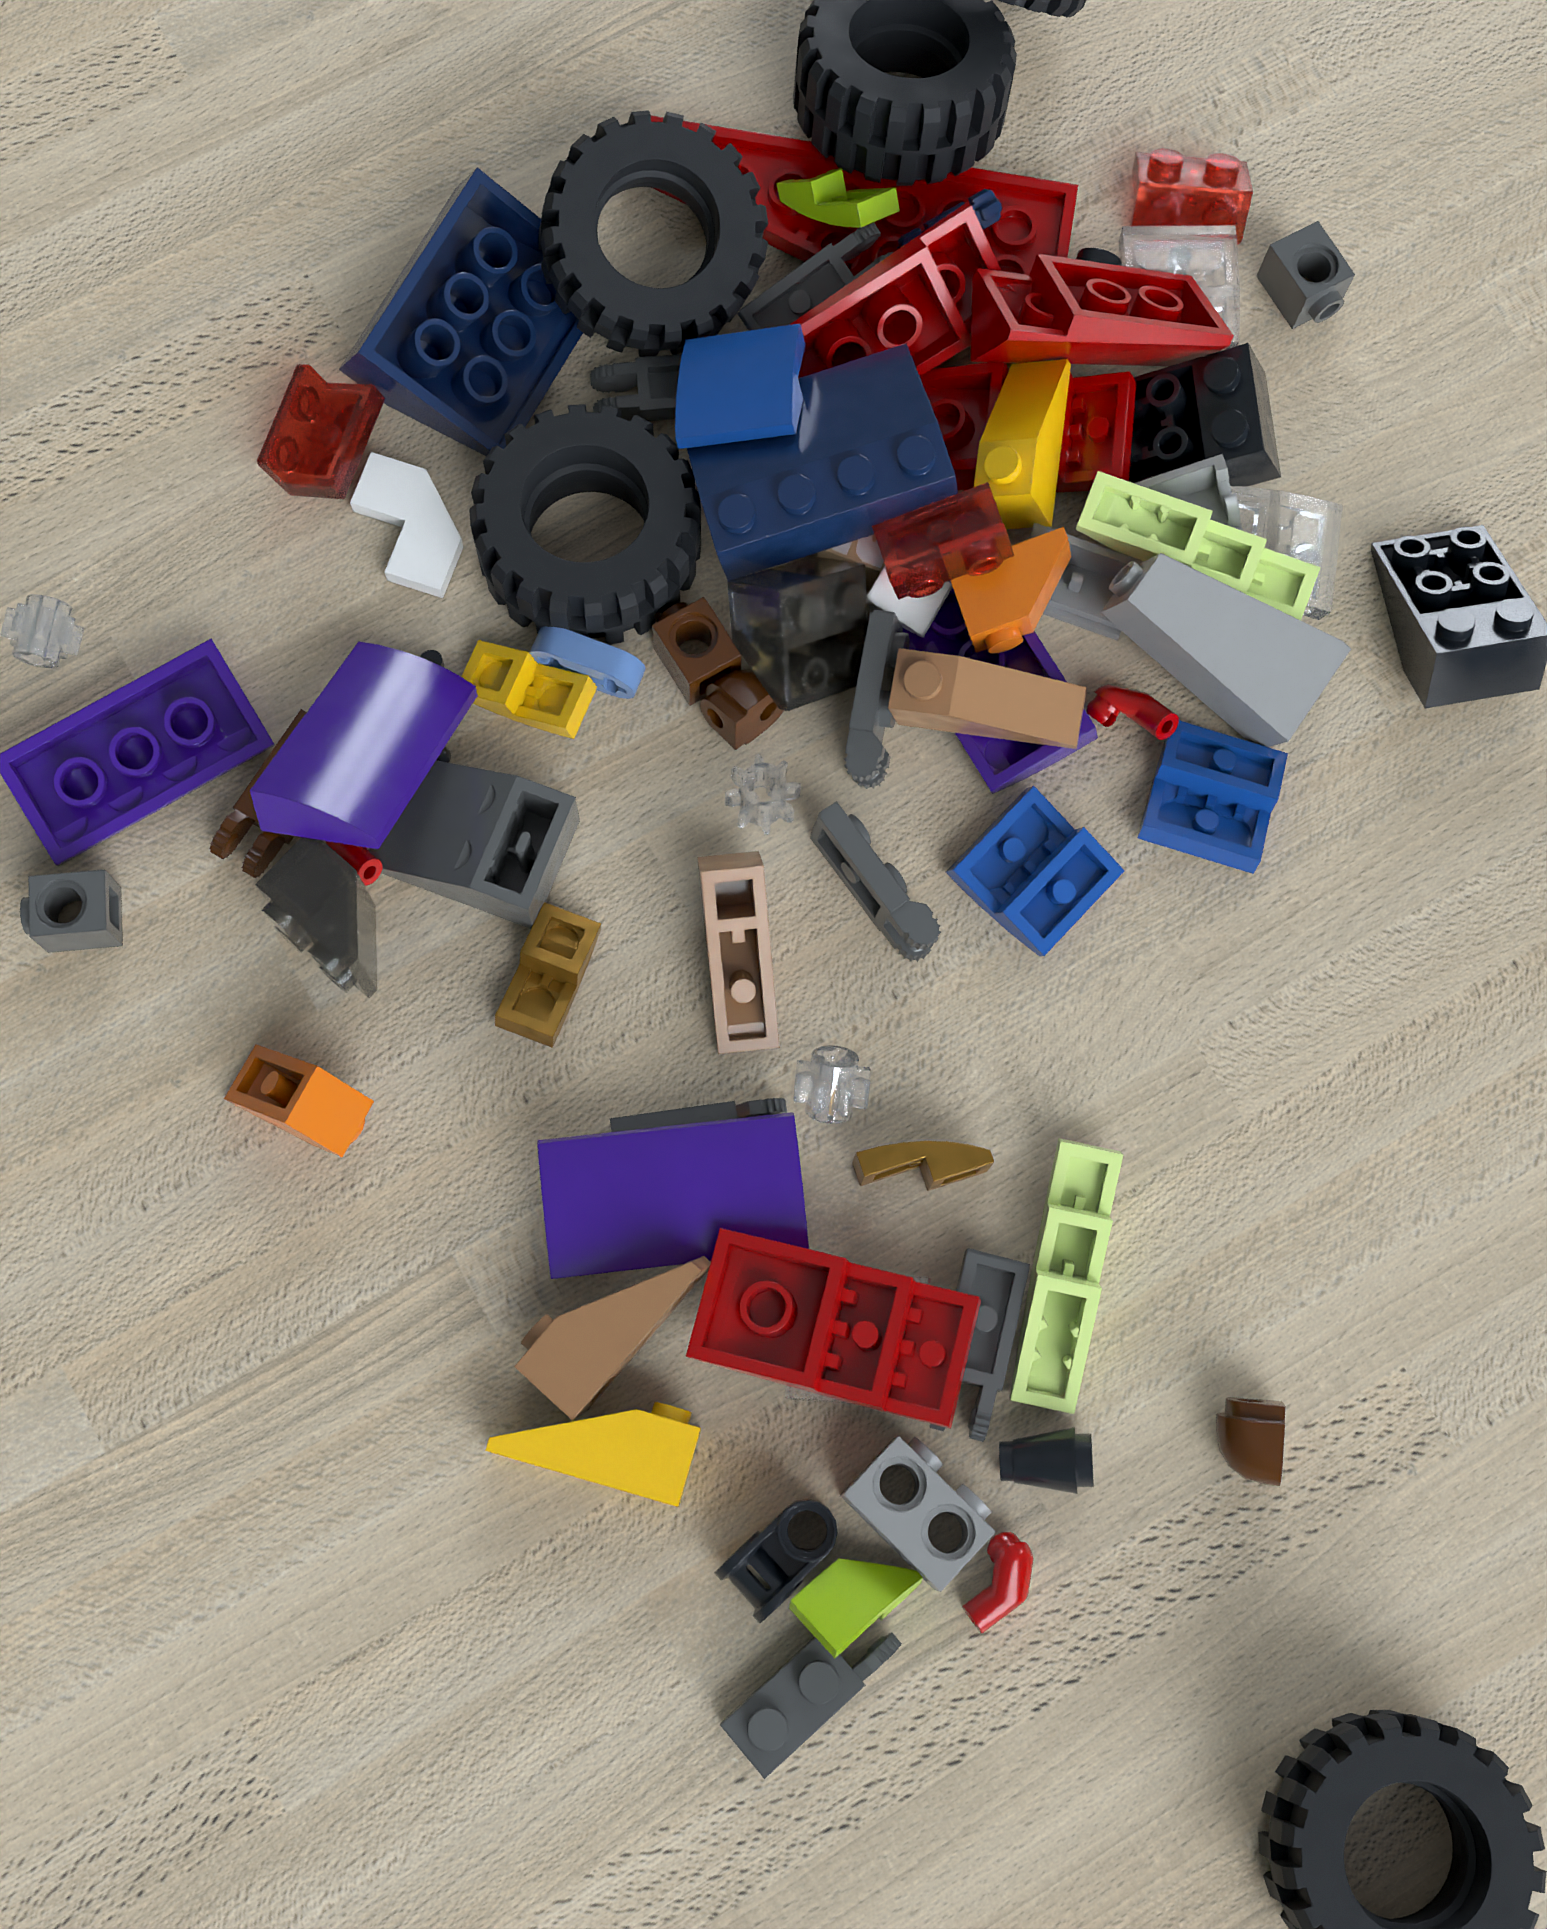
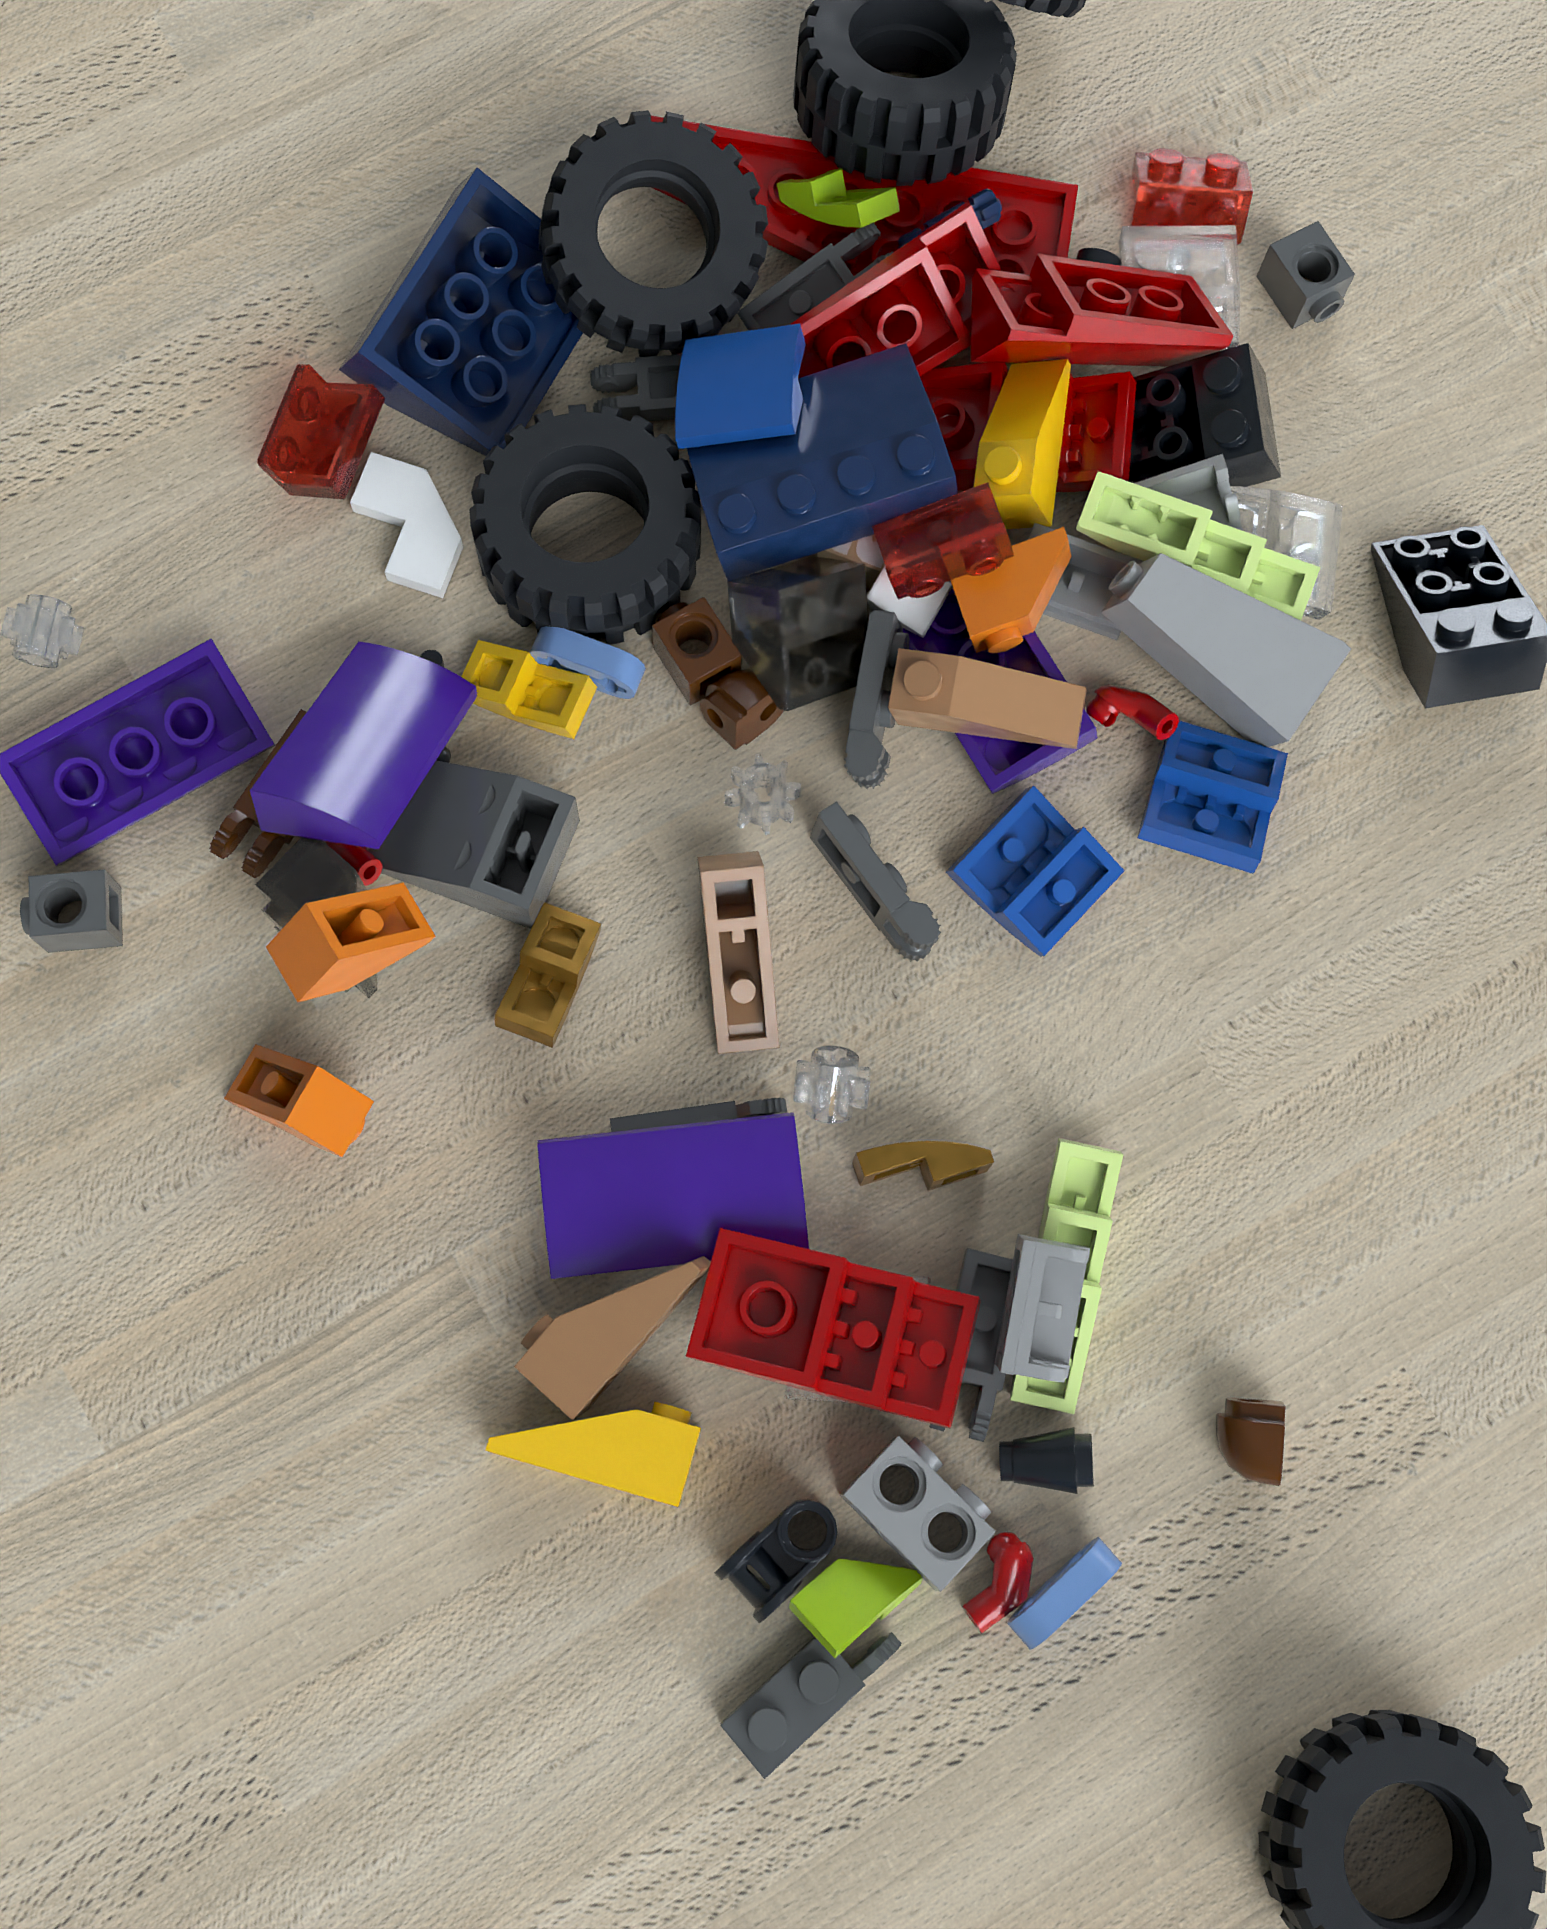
none -> orange slope [266,882,435,1002]
none -> light grey hinge [995,1234,1090,1382]
none -> medium blue beam [1007,1537,1122,1650]

